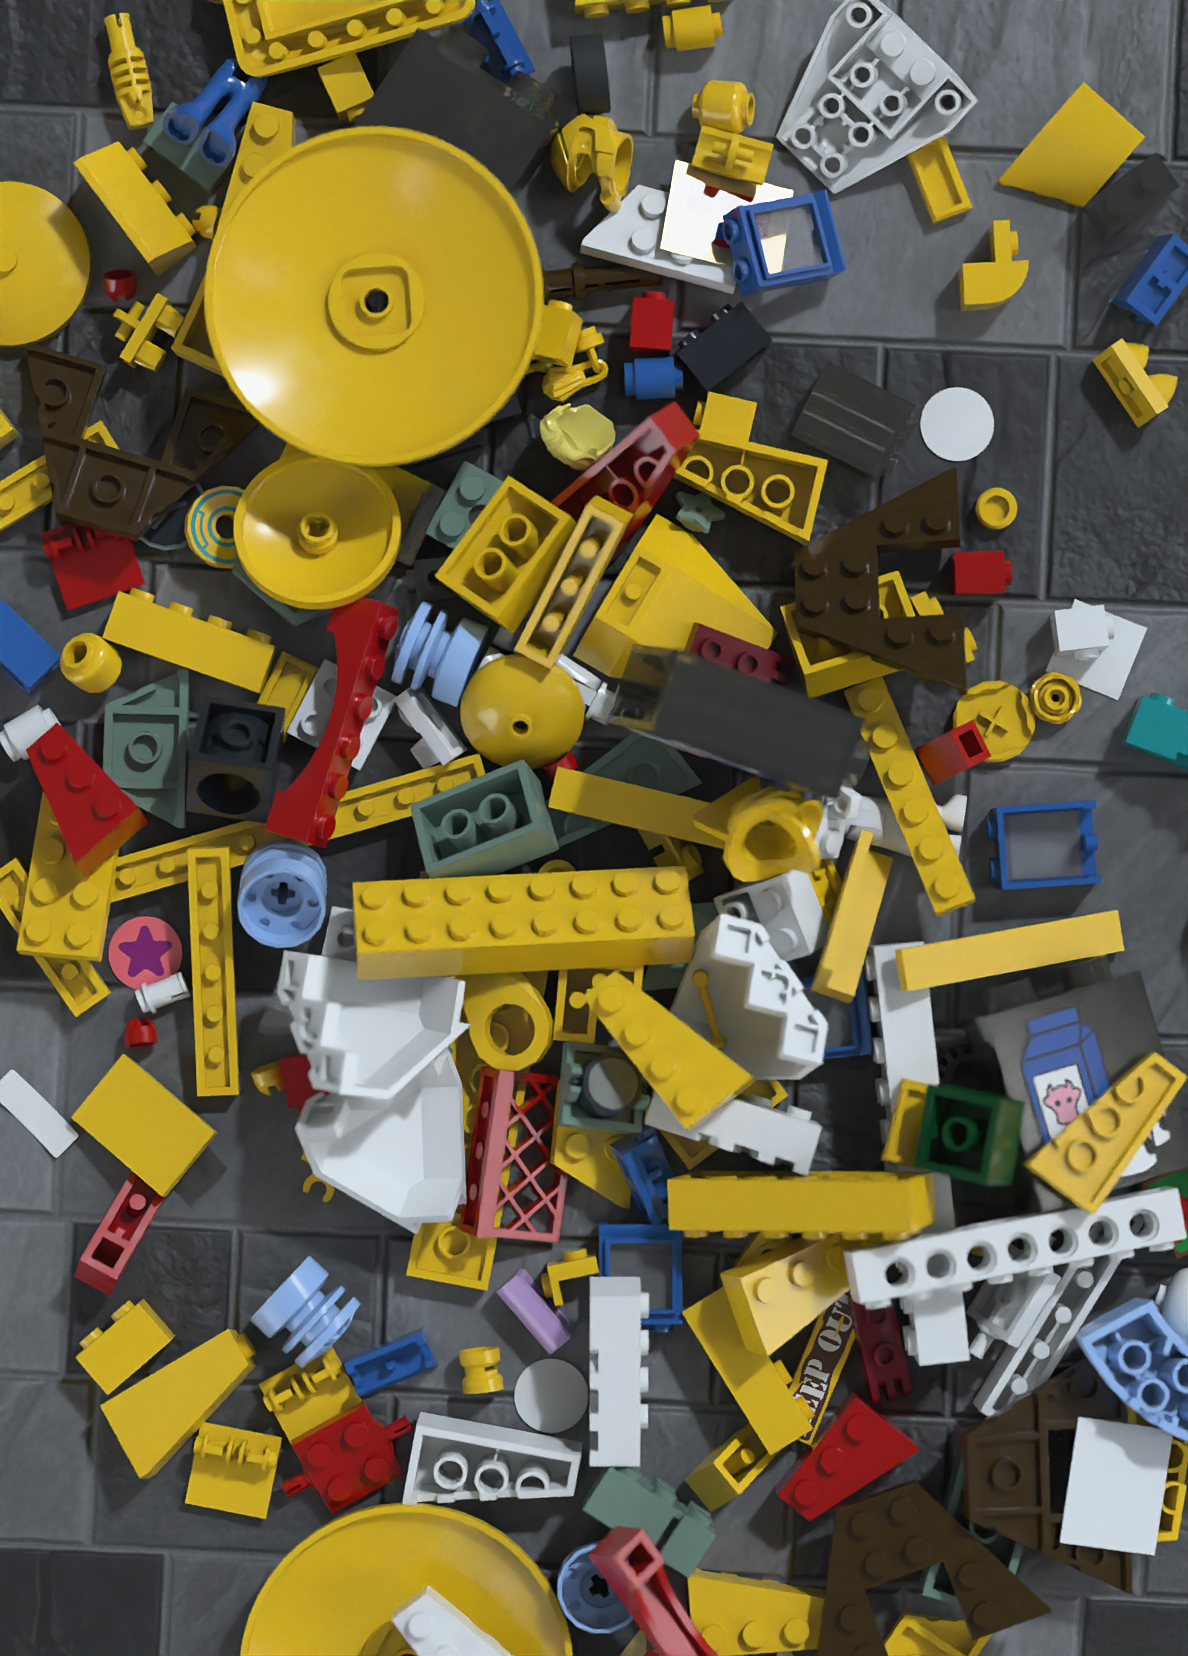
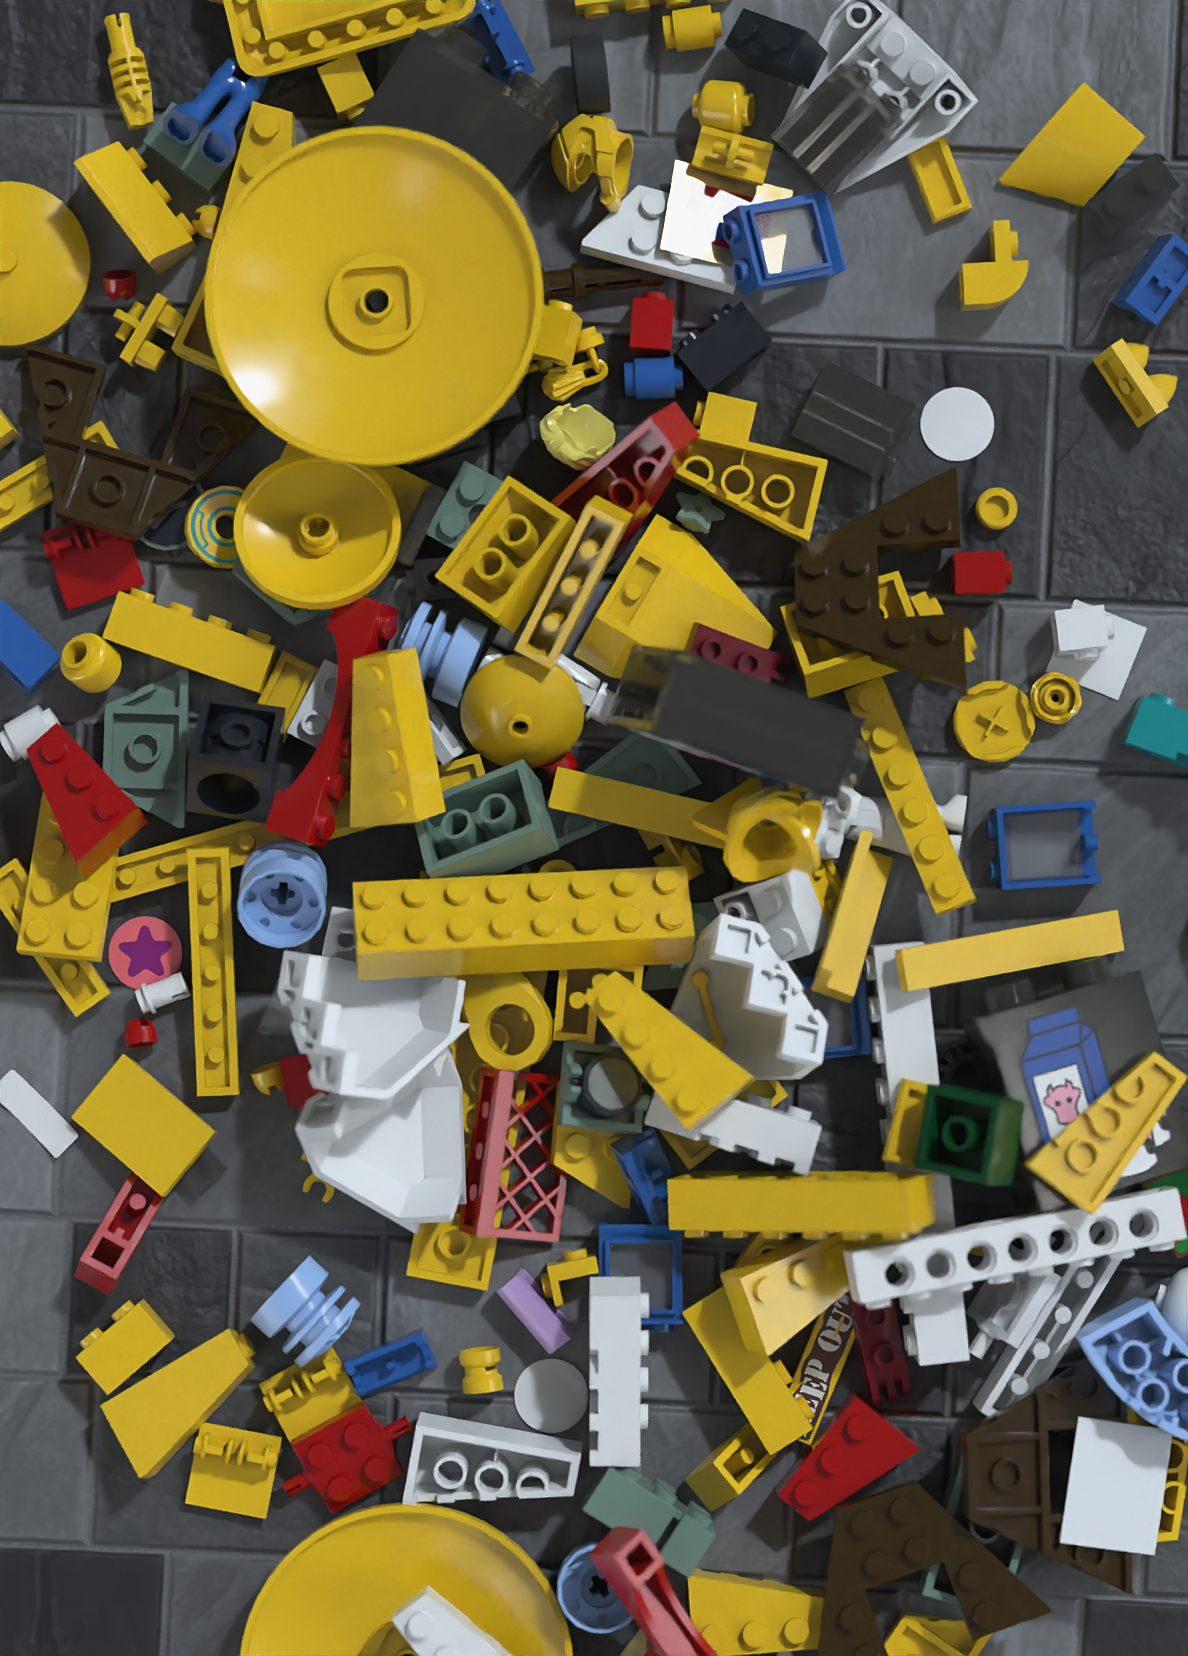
red brick [915,720,991,785] -> none
none -> yellow wedge [350,647,446,828]
none -> black brick [724,8,828,89]
none -> clear smoke brick [771,62,905,195]

